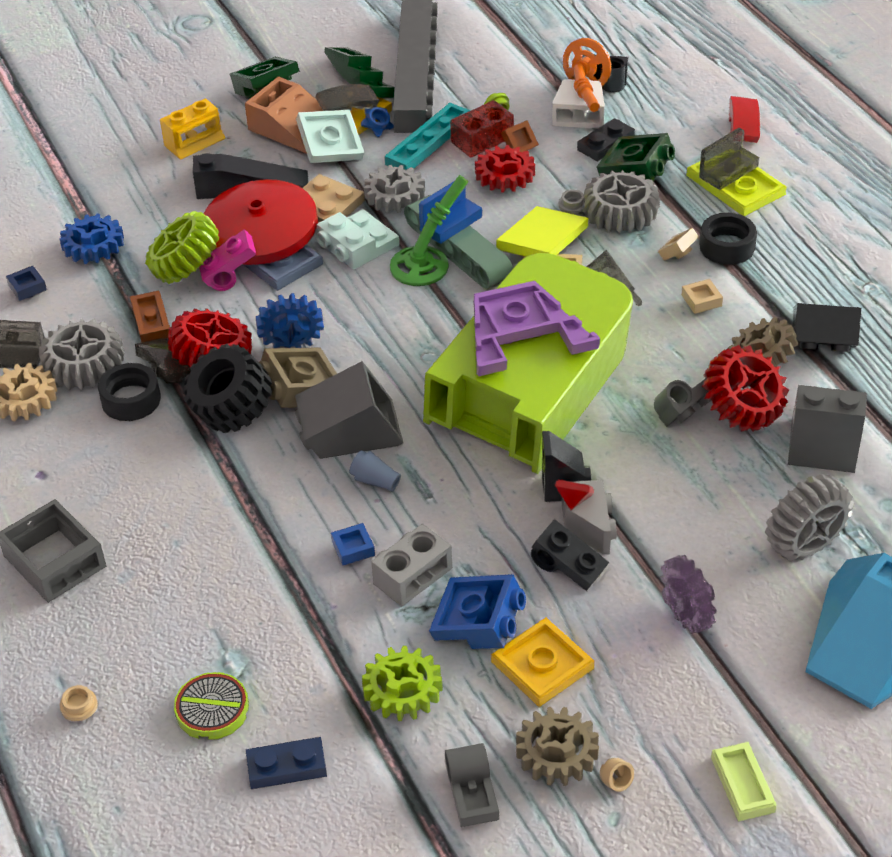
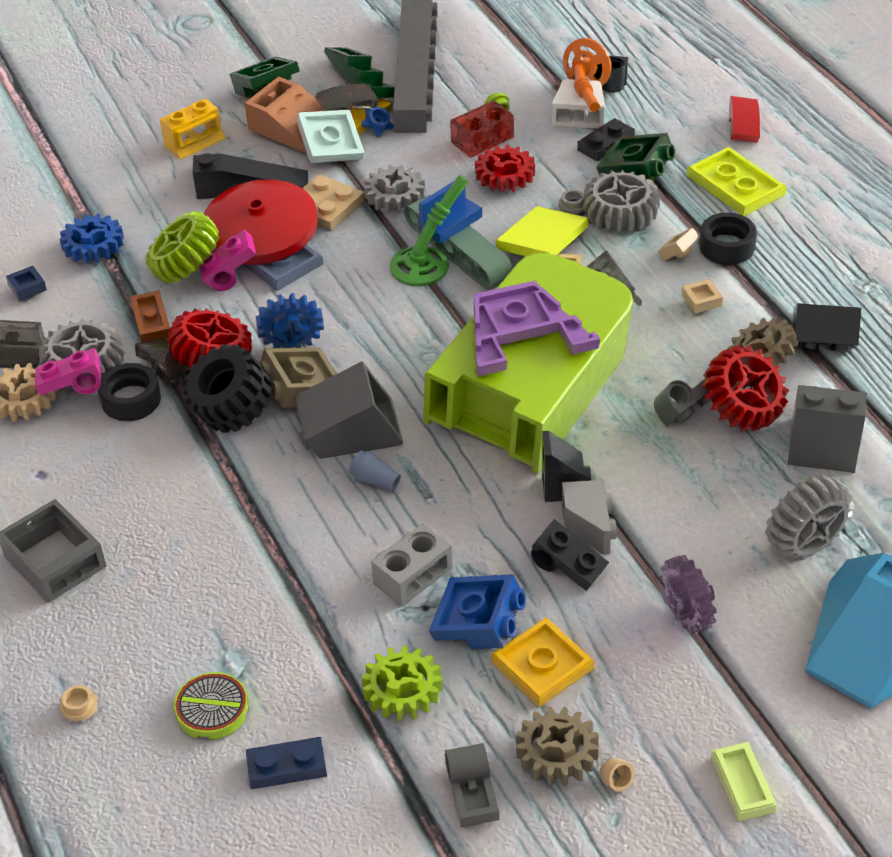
light aqua plate [316,209,399,270] -> none
blue plate [331,523,375,566] -> none
teal plate [384,102,472,170] -> none
dark orange plate [501,120,539,152] -> none
red slope [555,480,594,510] -> none
clear smoke panel [699,127,760,190] -> none
none -> dark pink plate [35,348,101,396]

